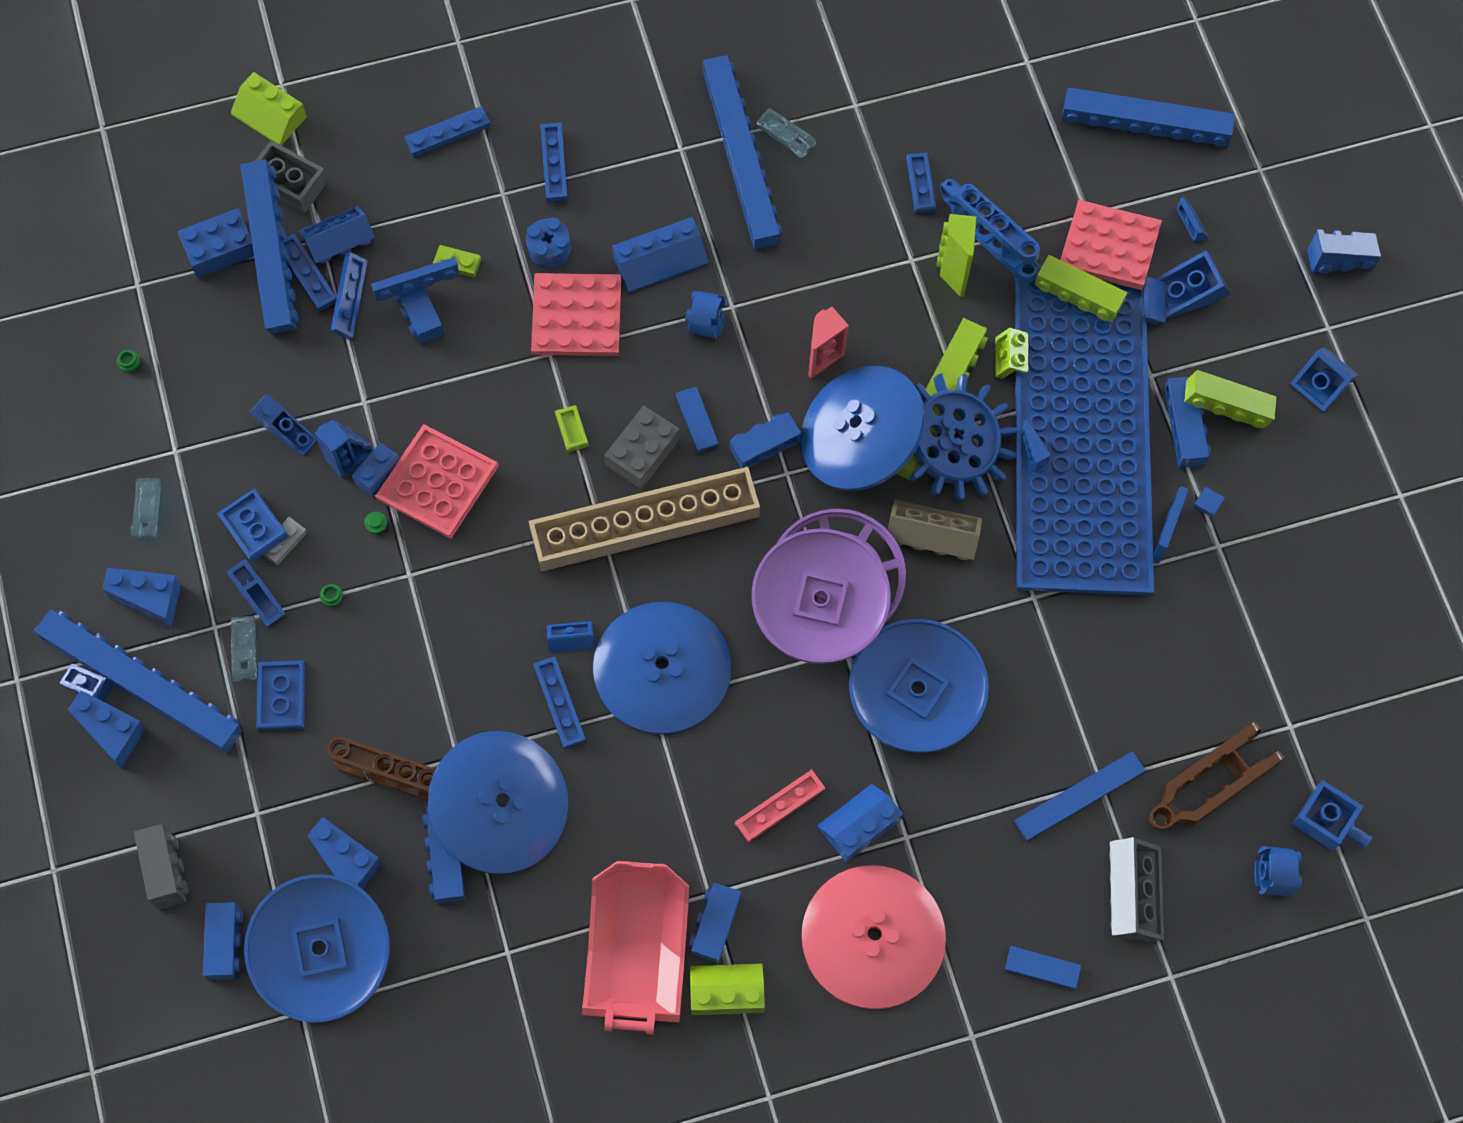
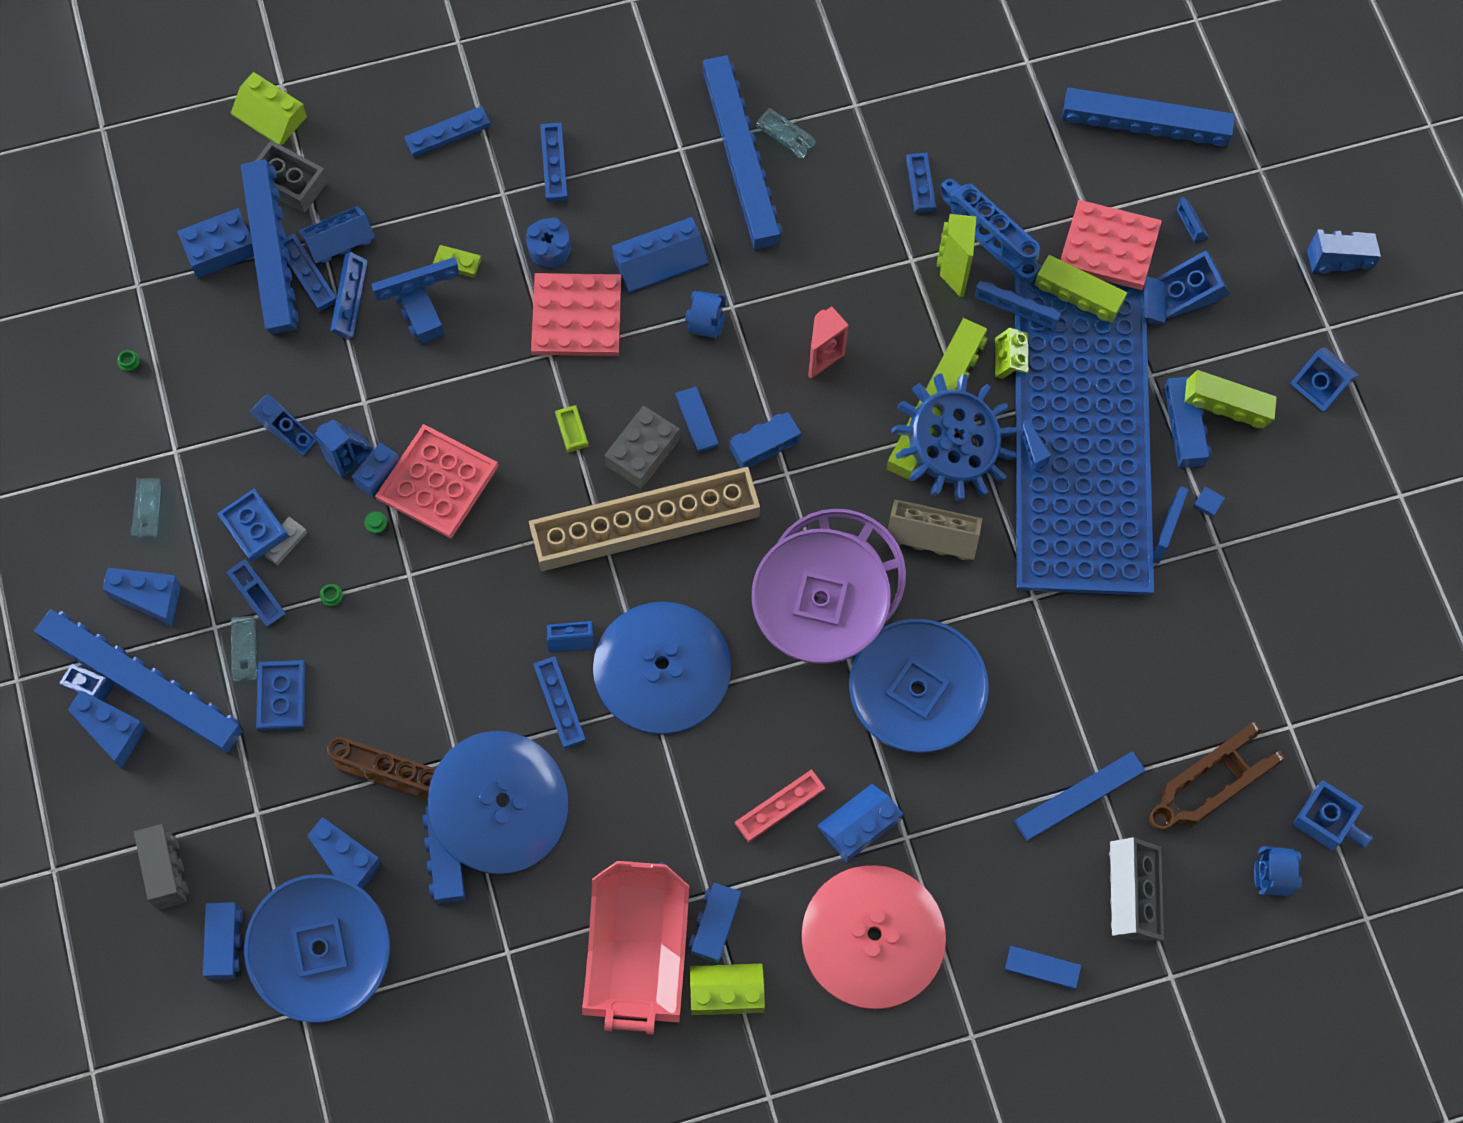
blue dish [801,366,925,491] -> none
none -> blue plate [974,281,1061,330]

